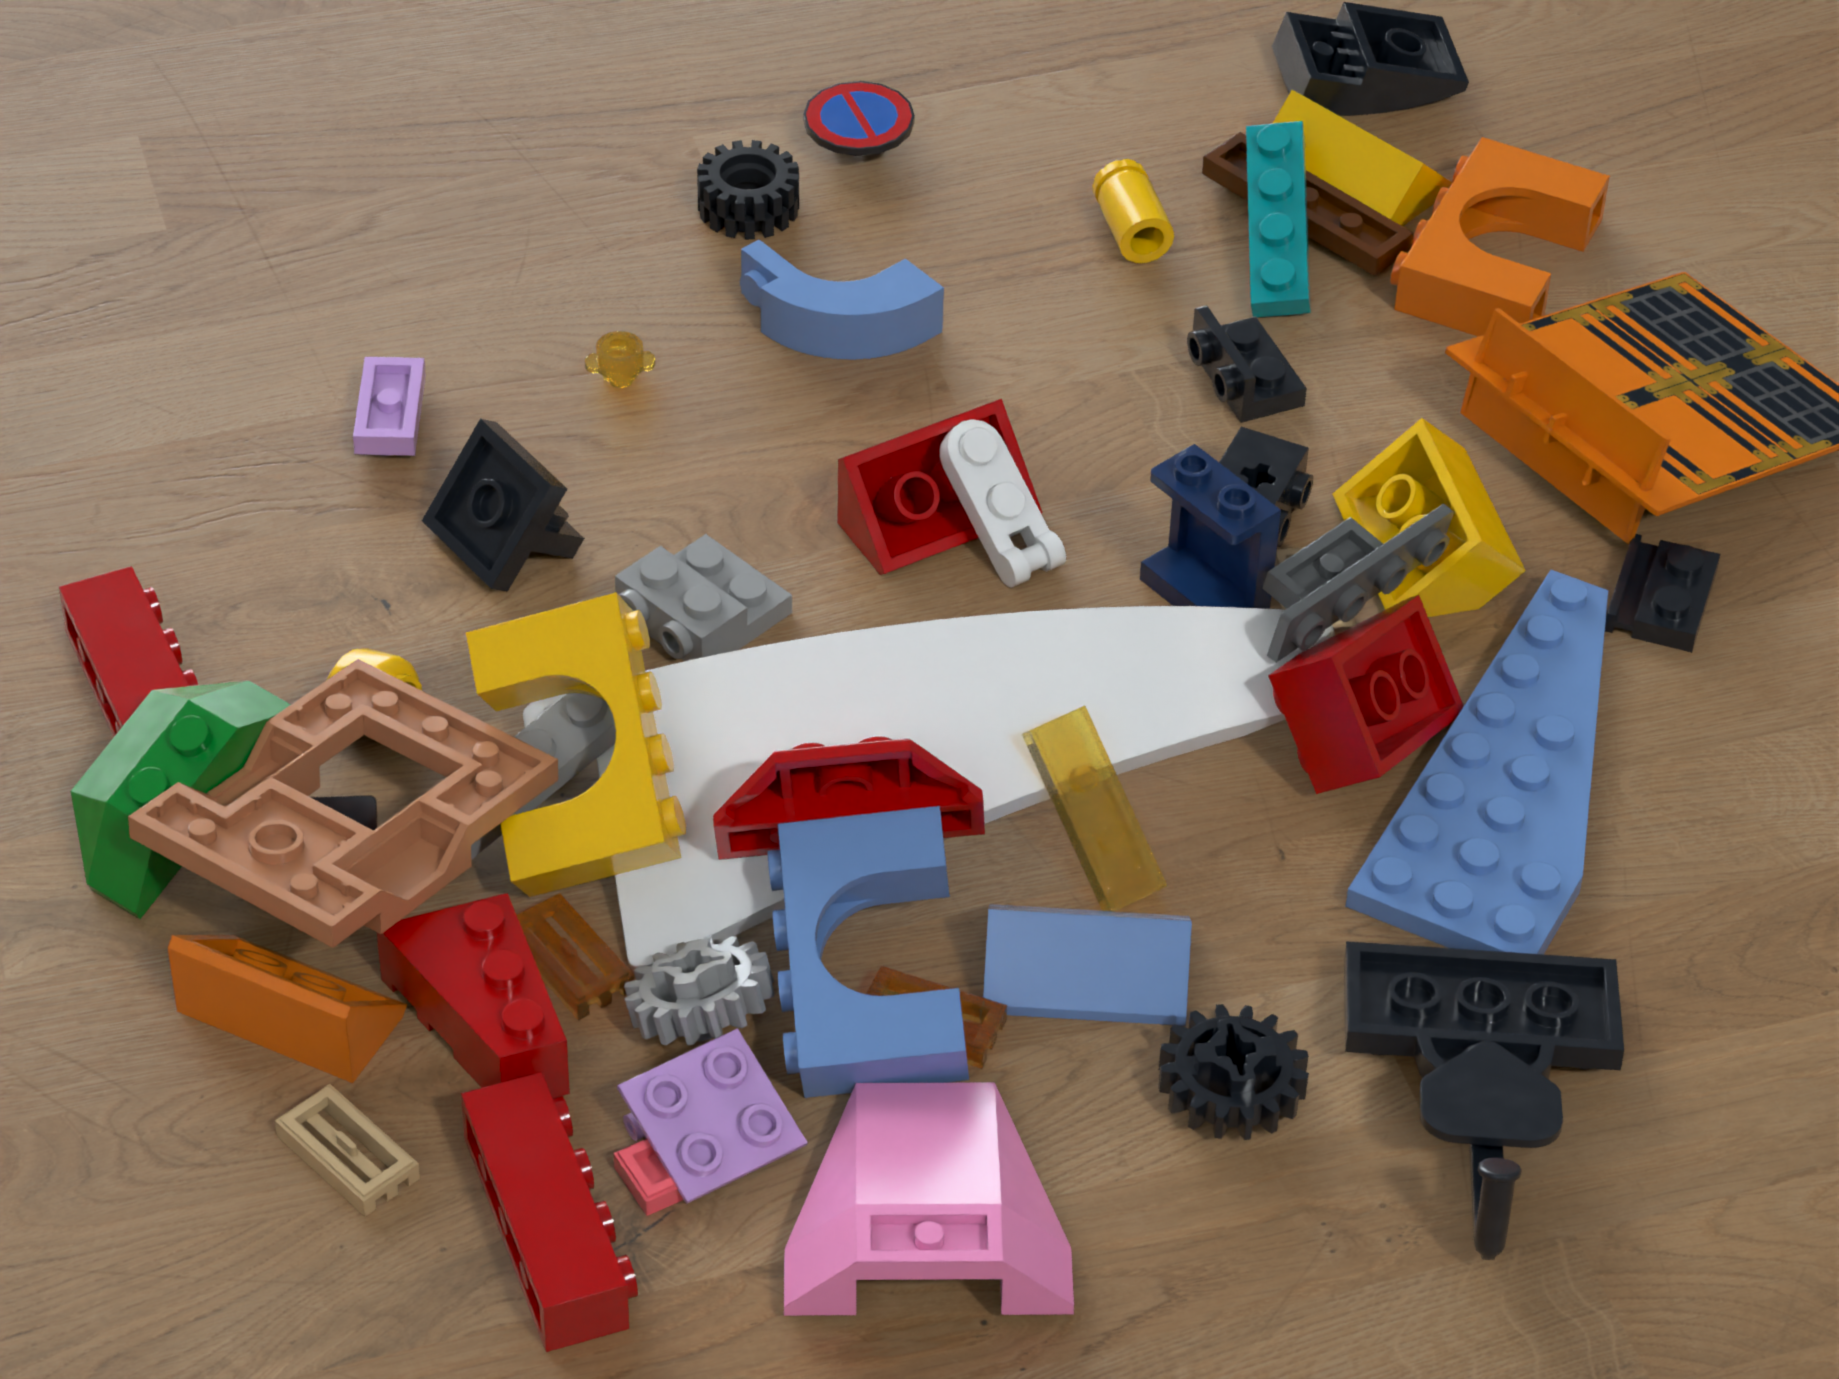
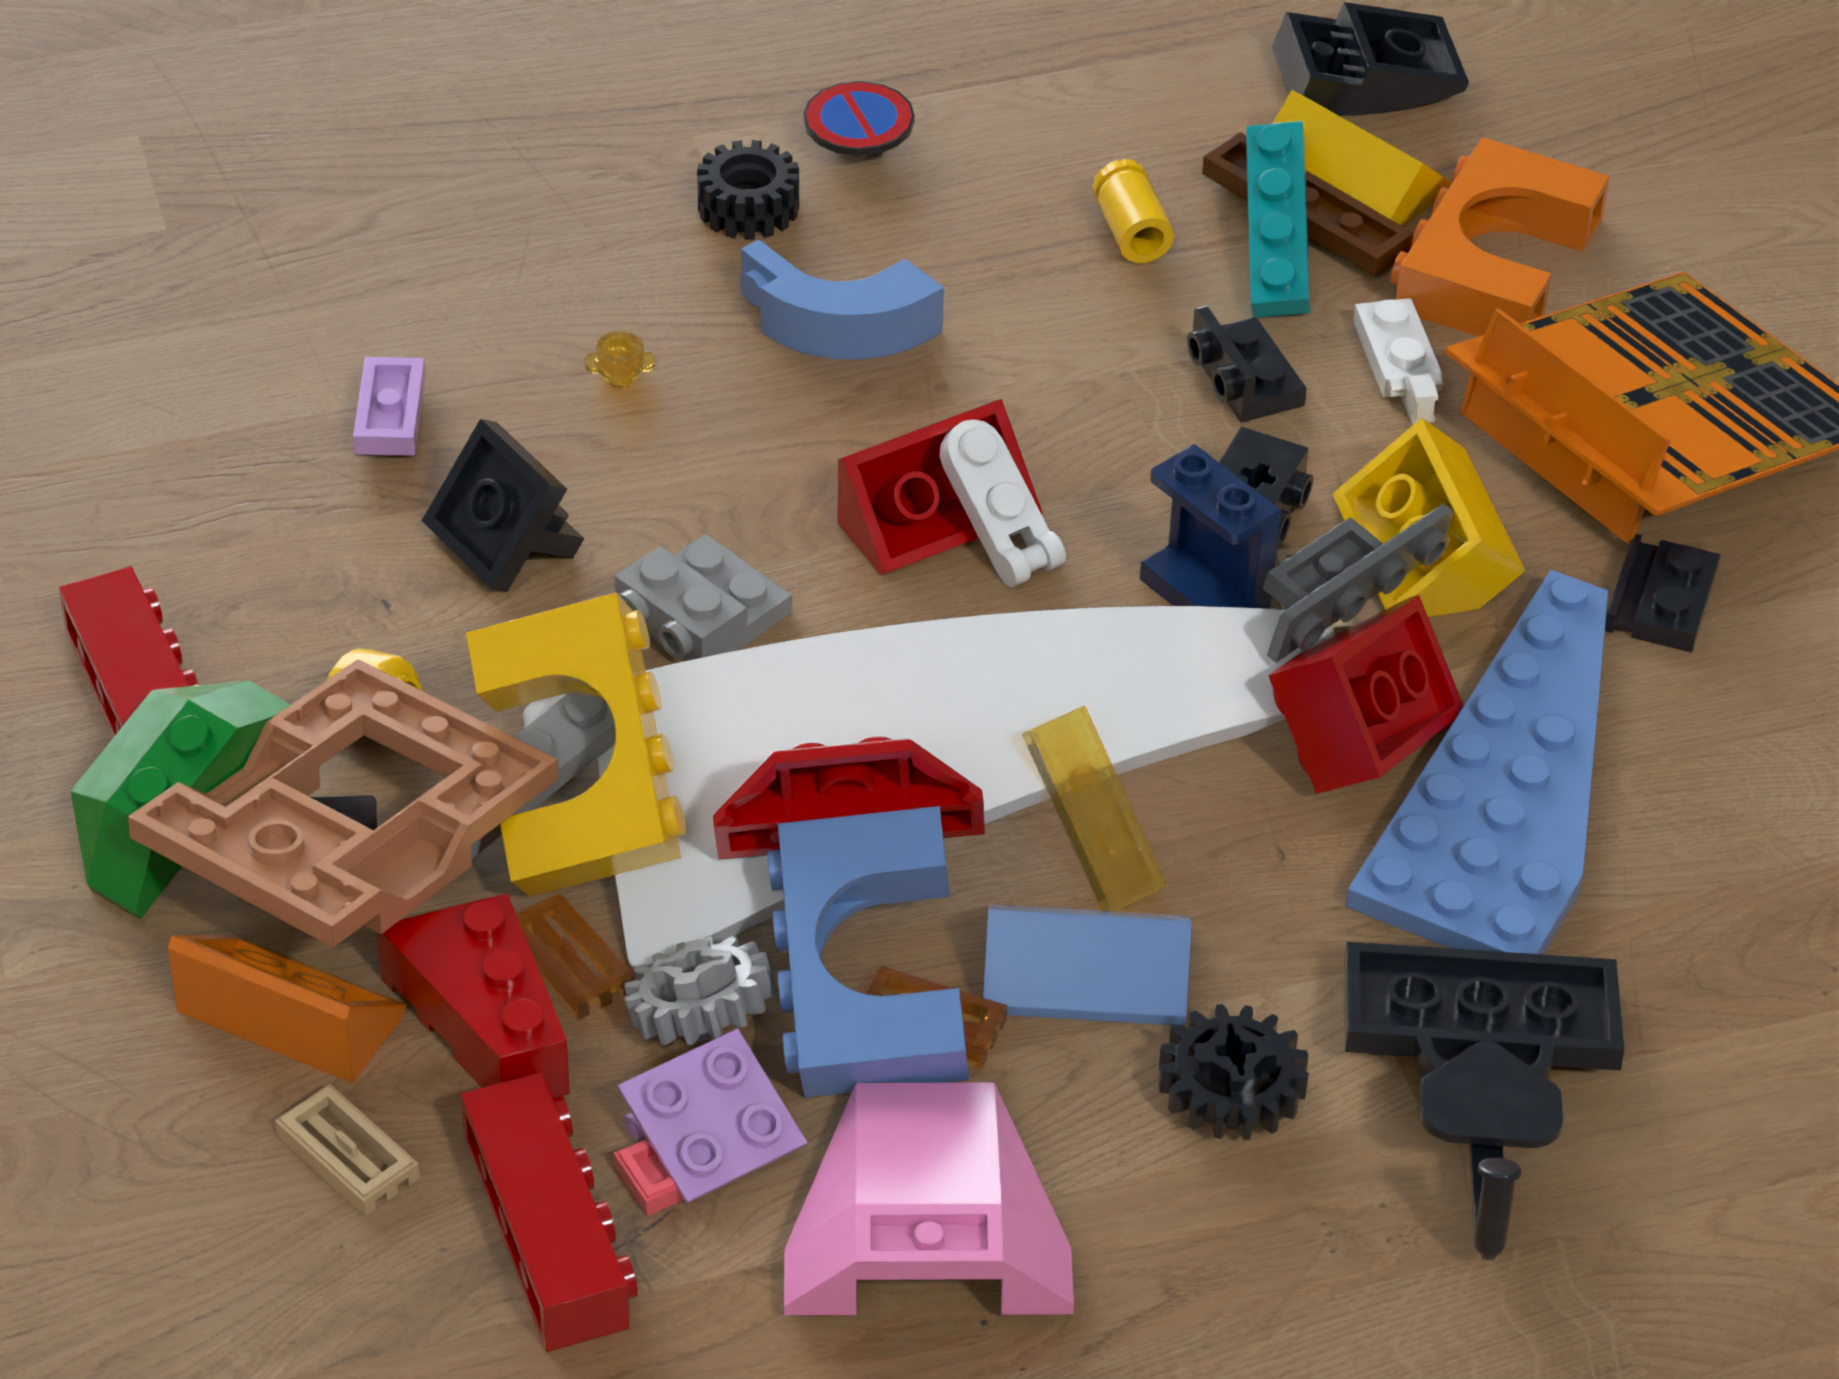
none -> white hinge [1353,298,1443,425]

